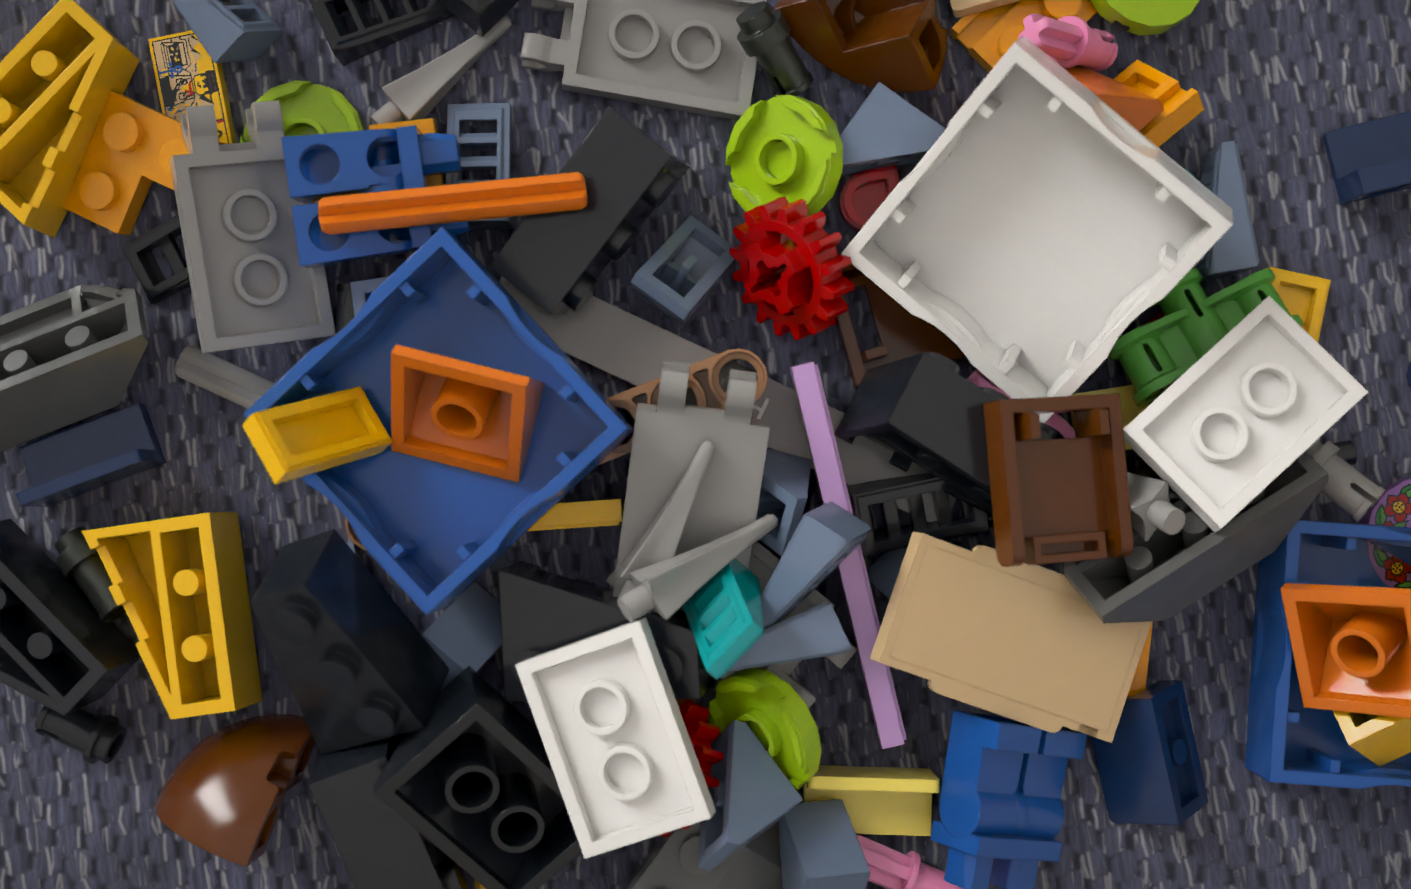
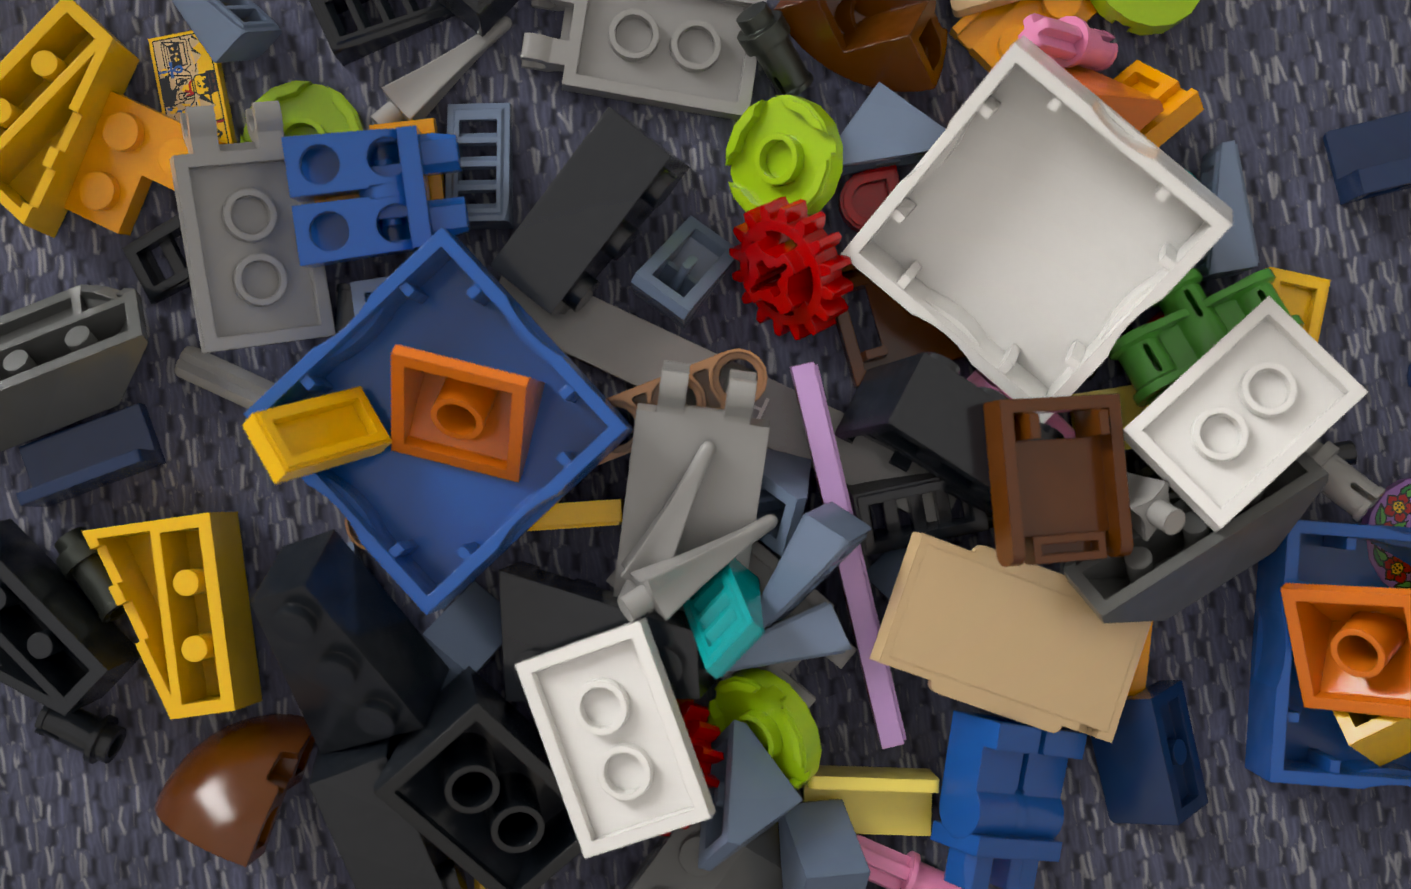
orange axle [318,172,588,235] -> none

